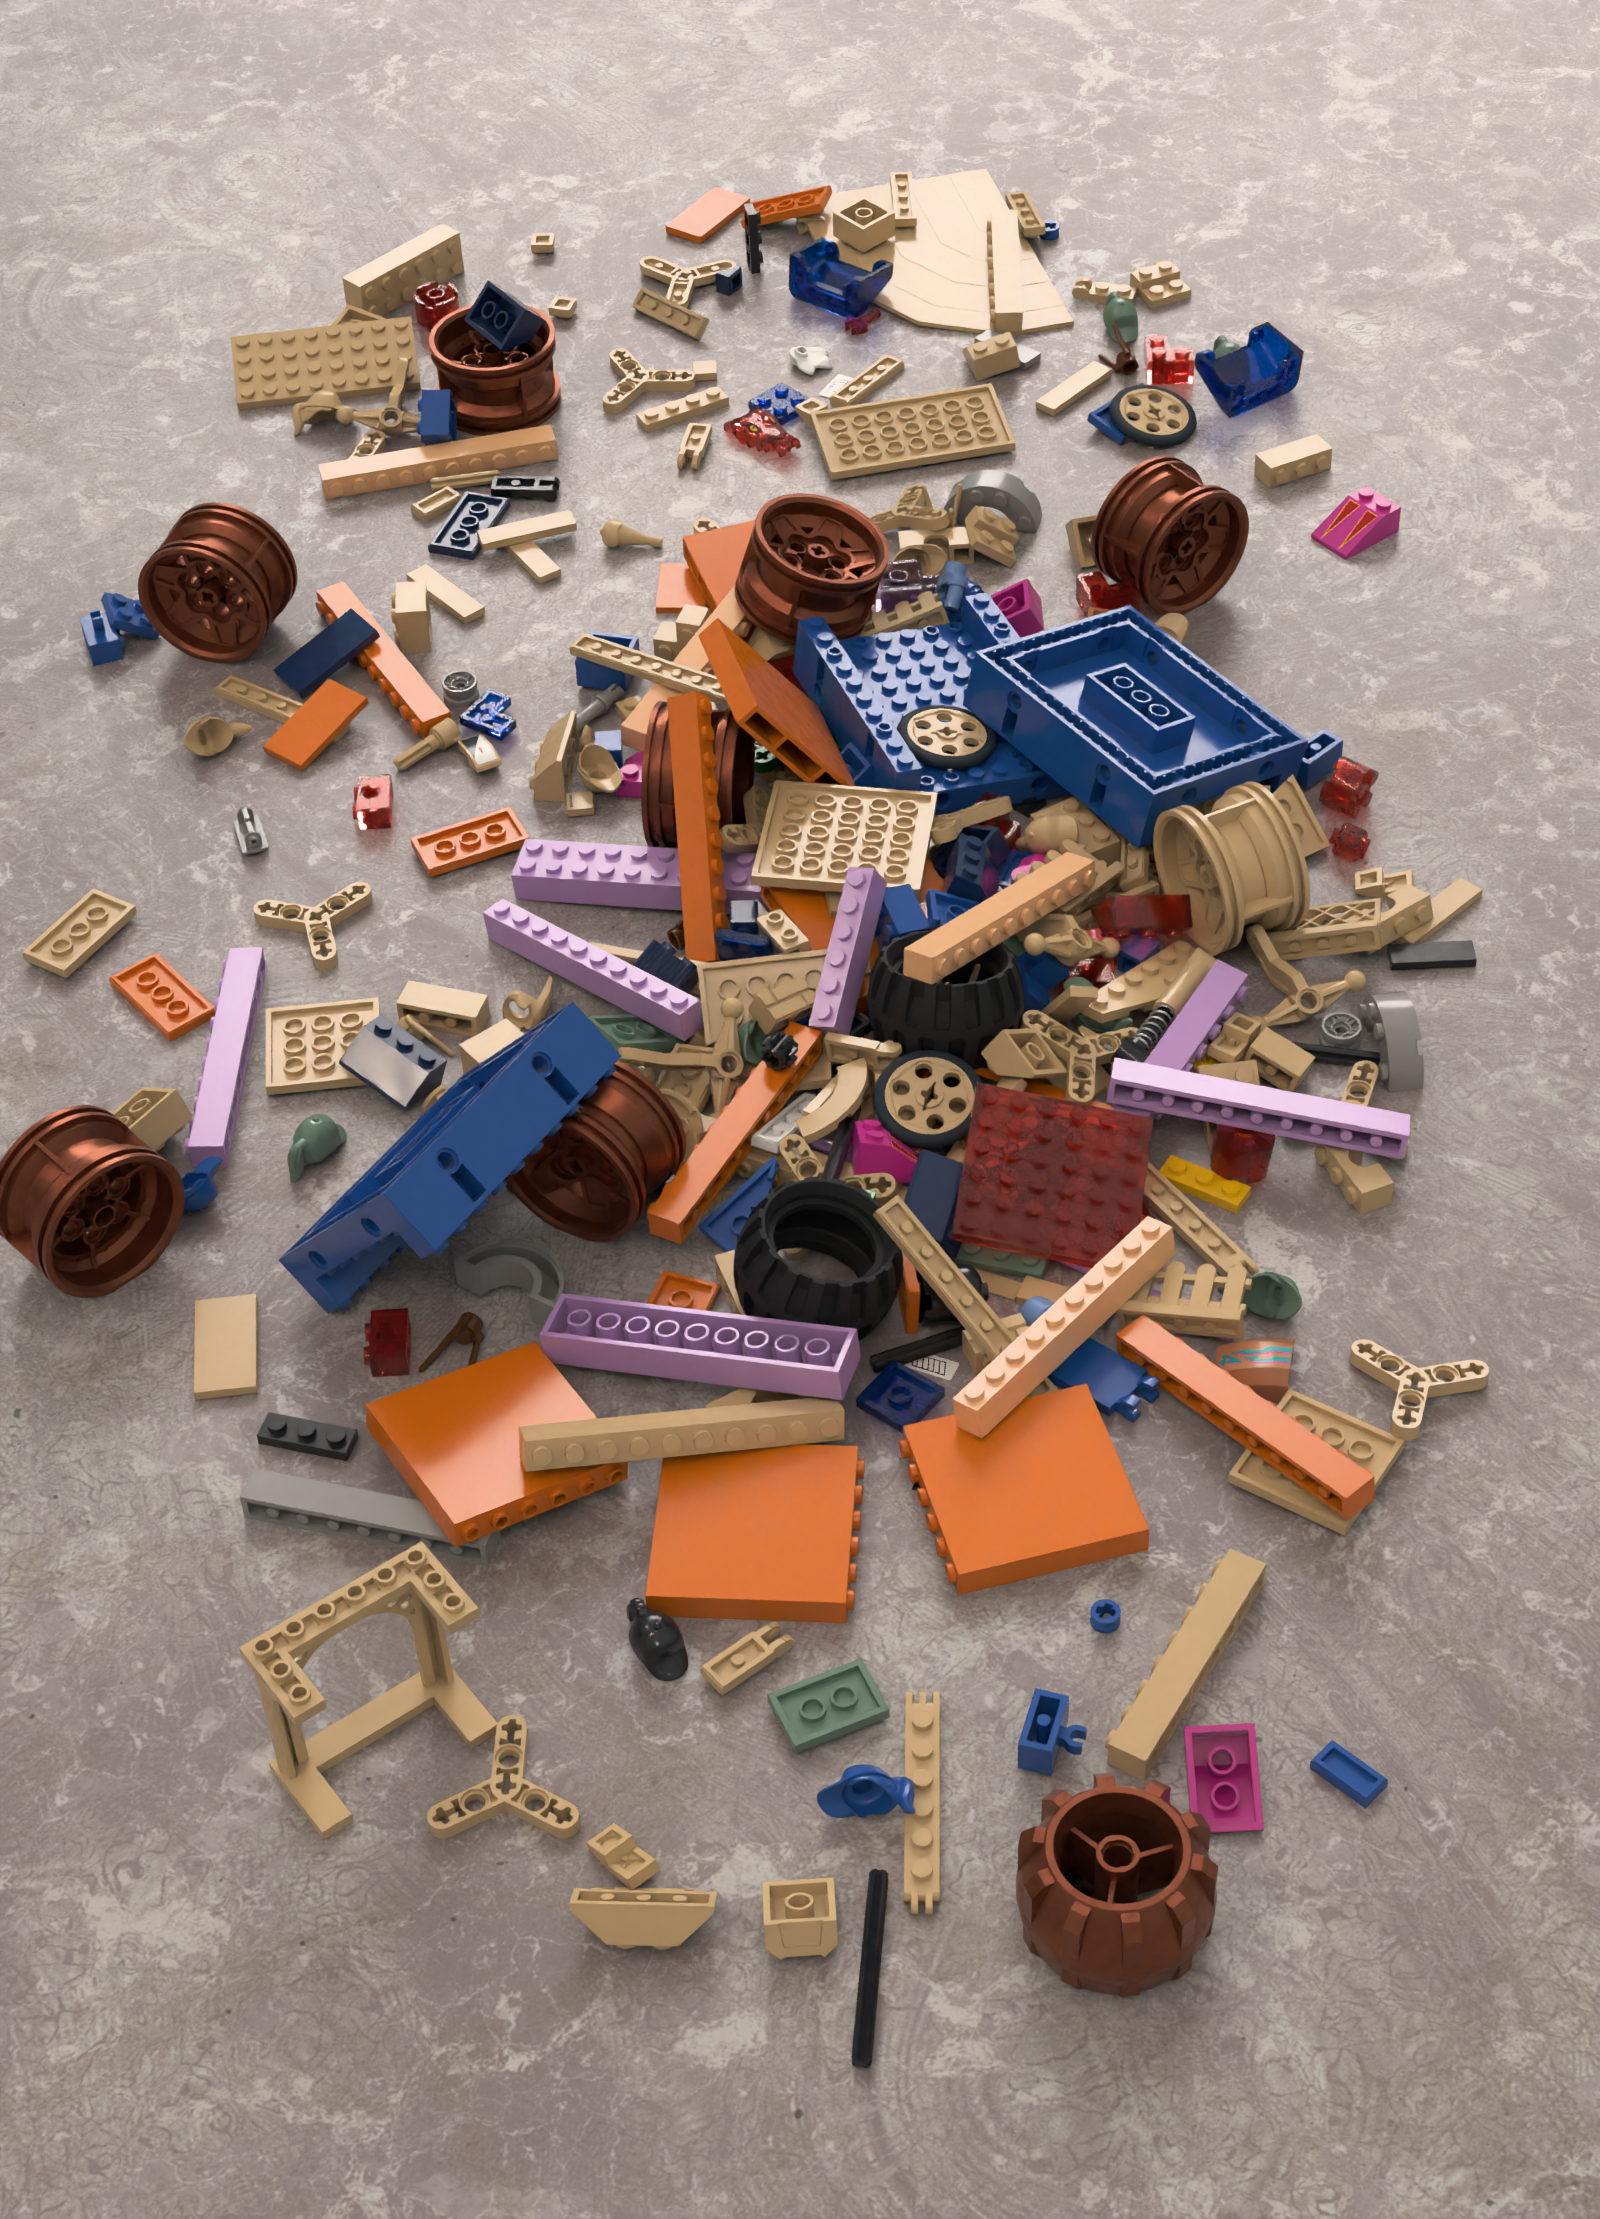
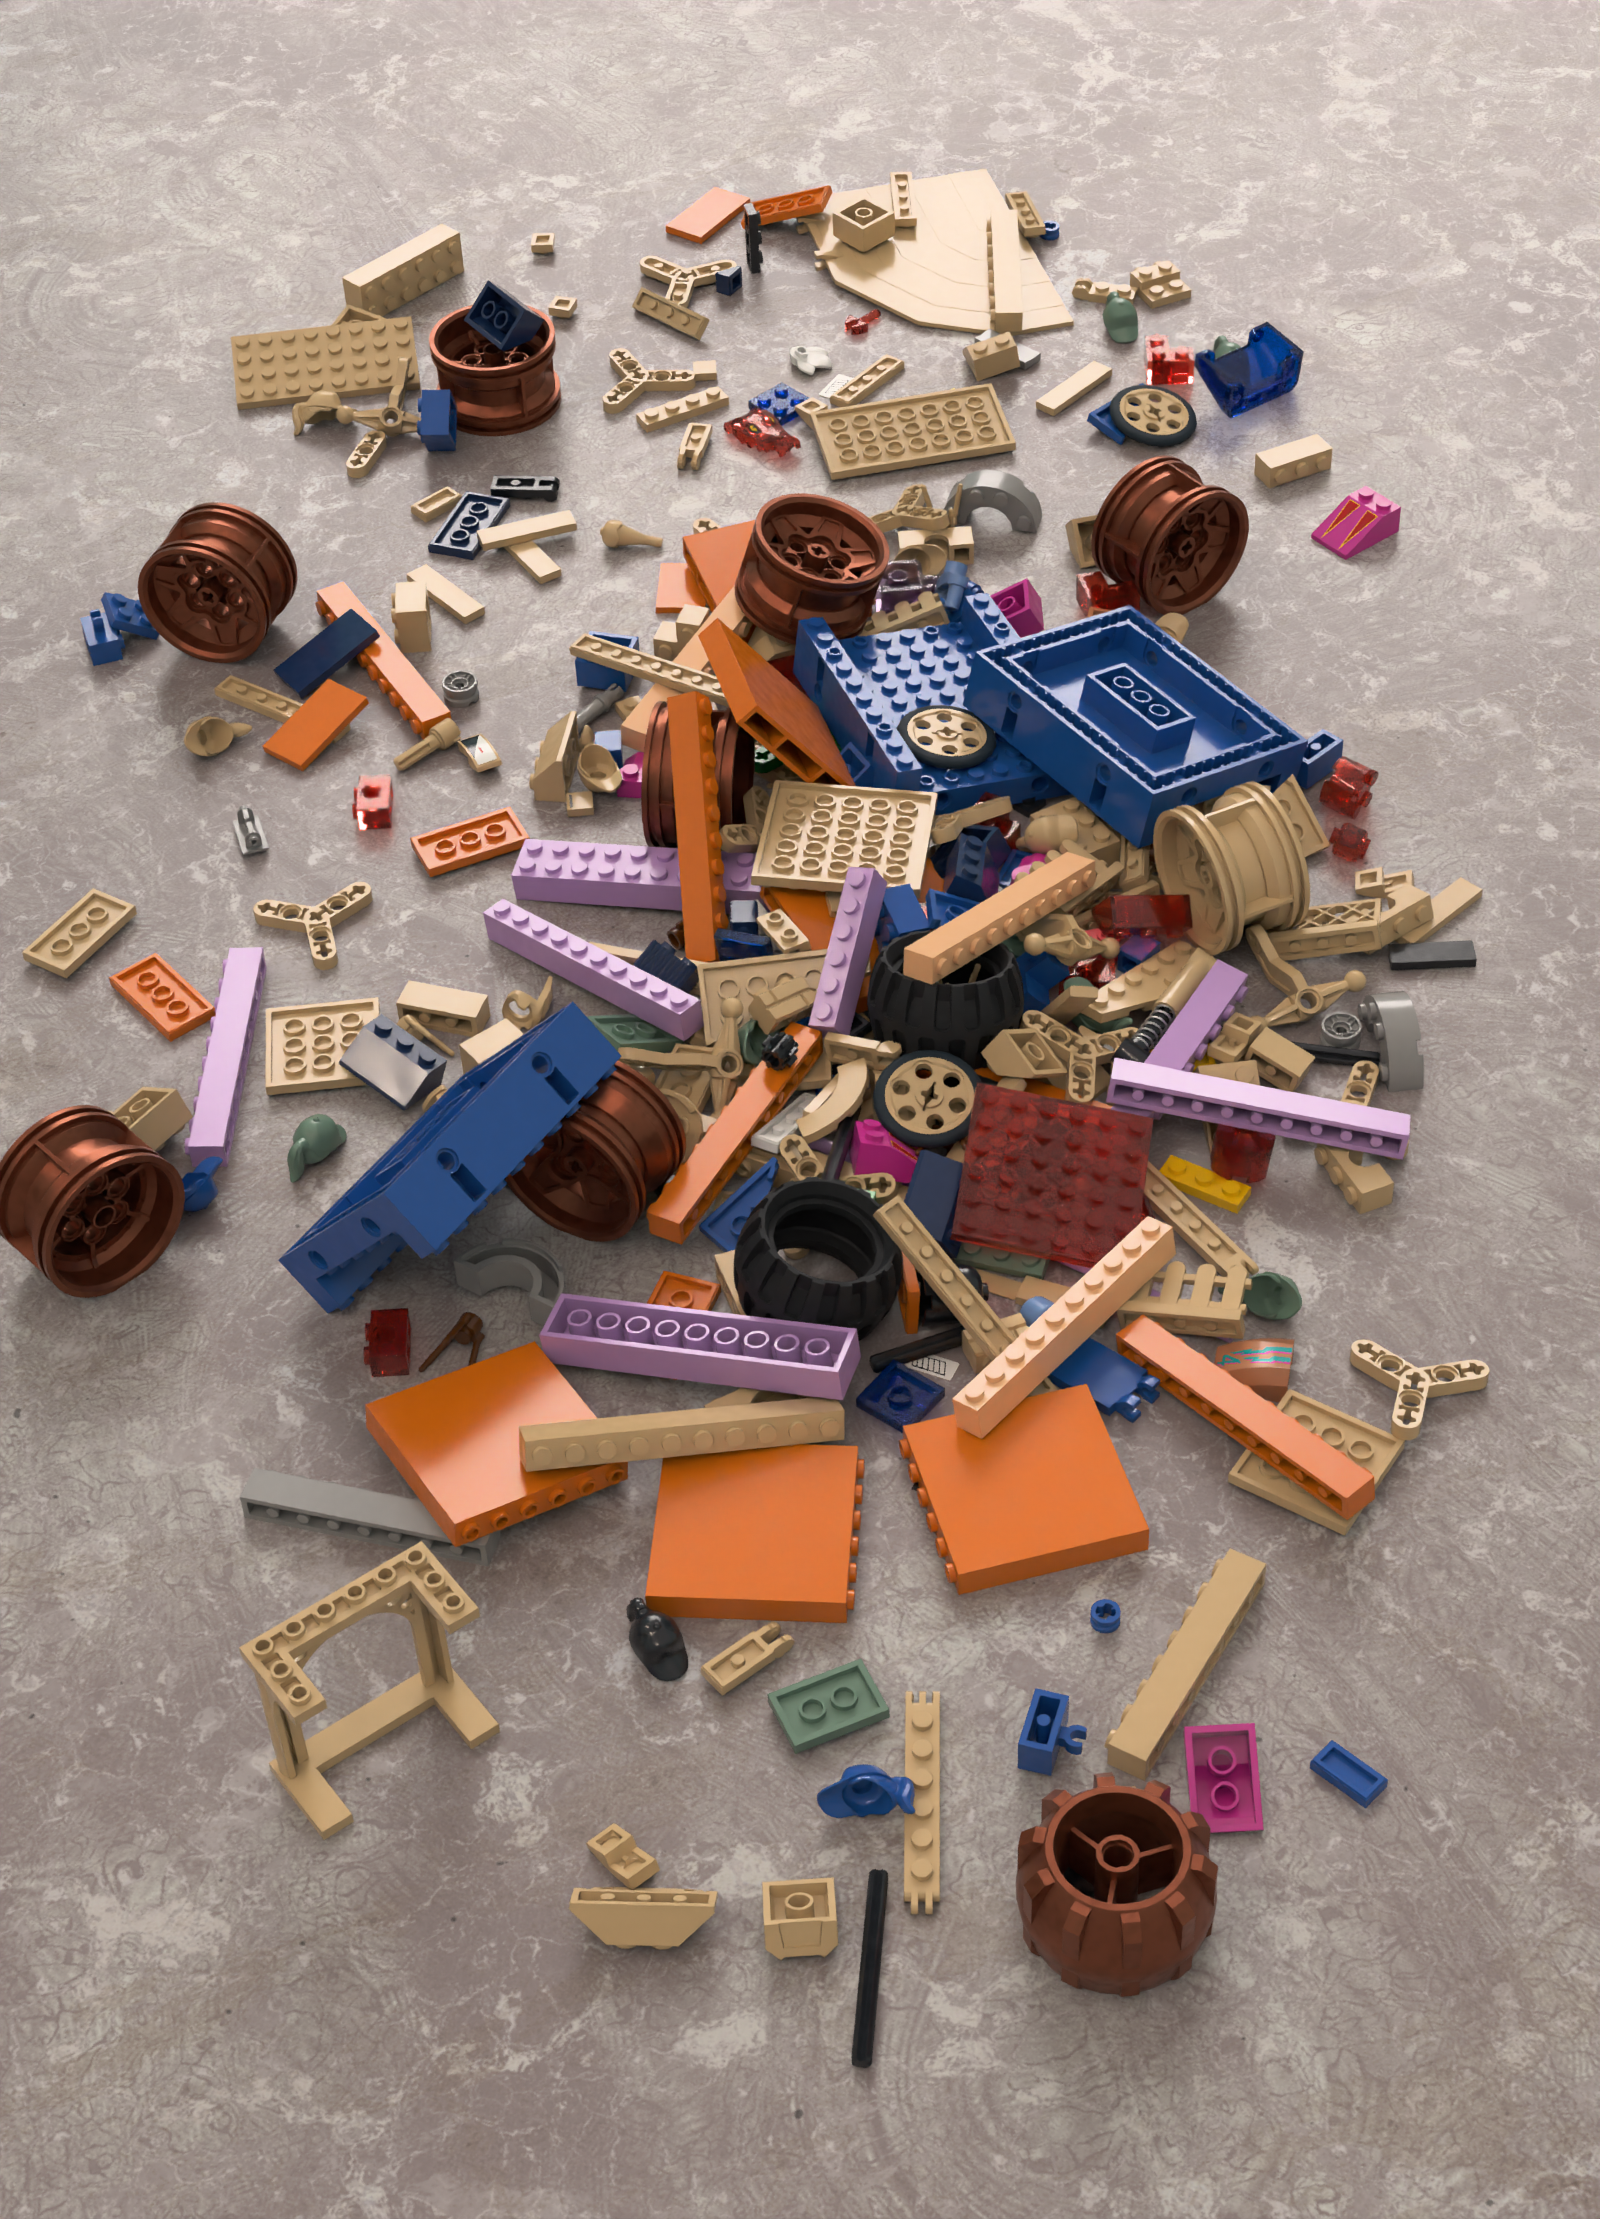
tan tile [193,1294,258,1400] -> none
black plate [257,1412,359,1461] -> none
light nougat brick [318,424,558,500] -> none
clear red brick [413,282,460,332] -> none
tan piece [427,1715,581,1839] -> none
tan axle [430,470,500,491] -> none
clear blue plate [459,689,517,741] -> none
clear blue windscreen [789,237,893,320] -> none
tan plate [965,505,1019,568] -> none
reddish brown plant [1098,323,1139,375] -> none

